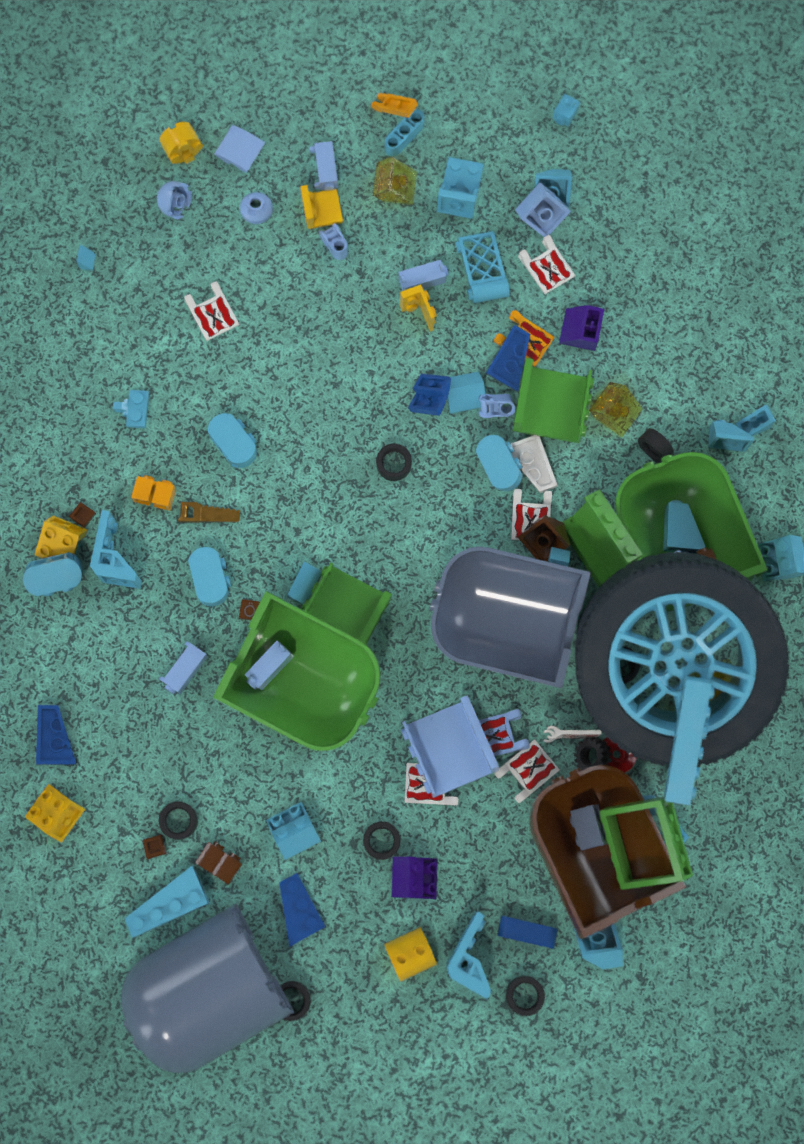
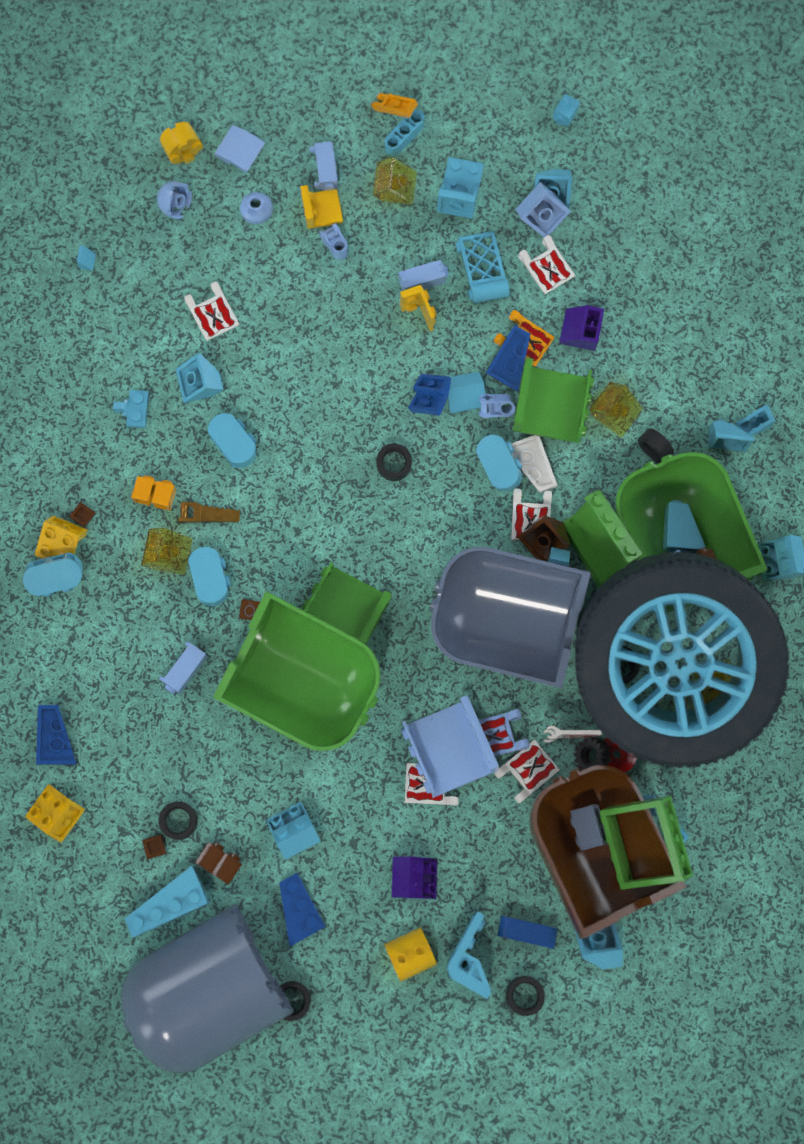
medium azure bracket [90,510,142,589] -> none
light blue brick [245,641,294,690] -> none
medium azure slope [287,562,322,604] -> none
black tyre [363,821,401,860] -> none
medium azure brick [664,676,714,805] -> none
none -> clear yellow slope [141,527,193,575]
none -> medium azure slope [176,353,224,403]

